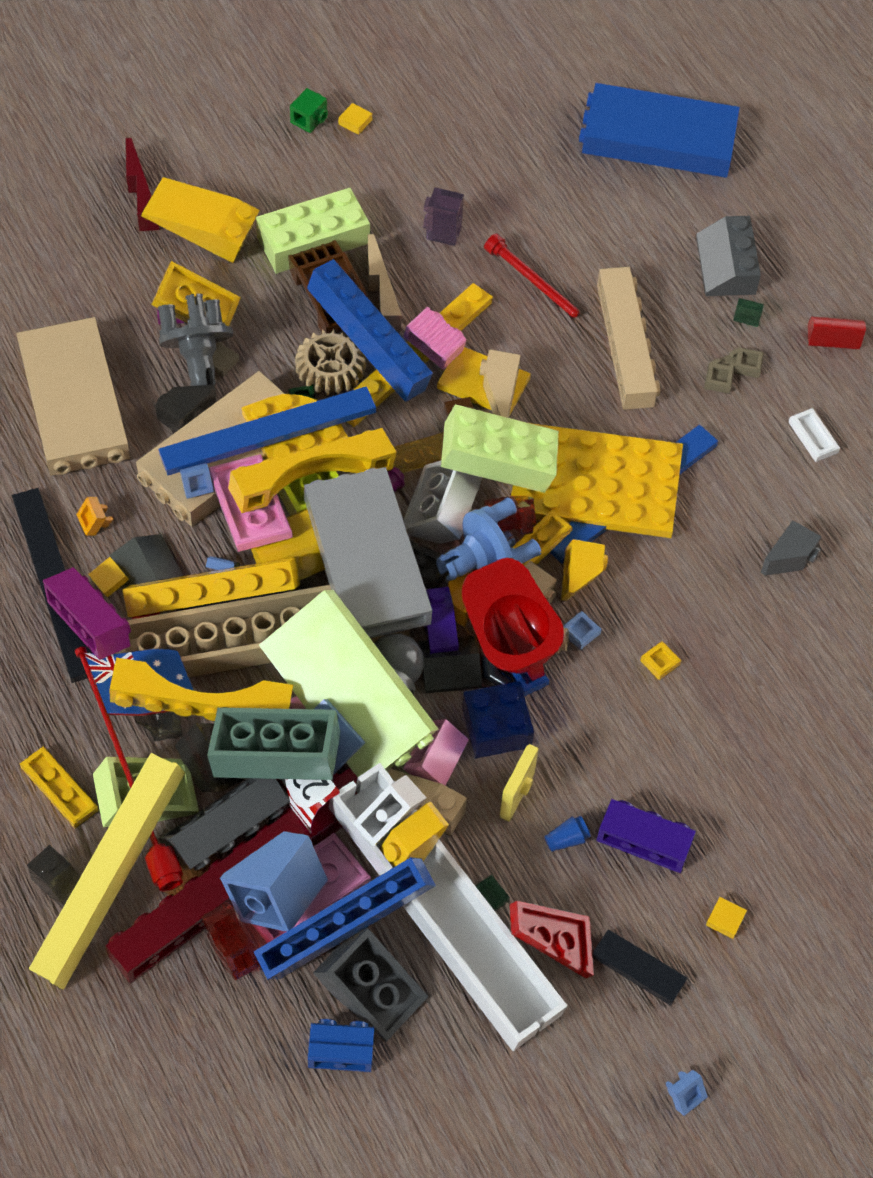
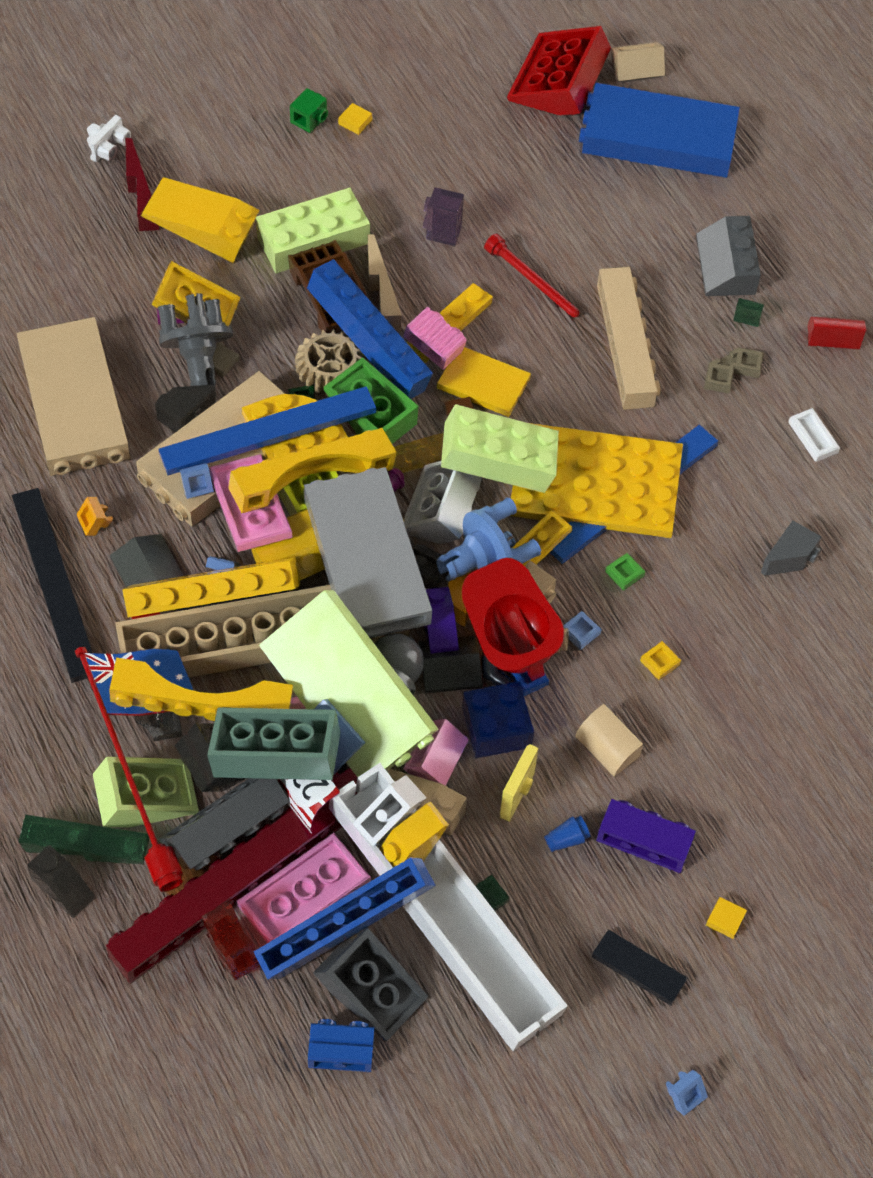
yellow tile [20,746,99,828] -> none
light yellow tile [29,753,185,990] -> none
magenta brick [43,567,131,660] -> none
yellow tile [88,557,129,597] -> none
medium blue slope [220,831,328,932] -> none
tan slope [479,350,521,418] -> none
clear red brick [484,496,536,535] -> none
red wing [509,901,594,979] -> none
yellow slope [561,539,608,601] -> none
none -> clear green slope [18,814,150,864]
none -> white hips [87,115,131,162]
none -> bright green slope [324,357,419,444]
none -> red slope [507,26,611,116]
none -> tan brick [575,704,643,777]
none -> bright green tile [605,553,645,591]
none -> tan brick [611,42,665,81]

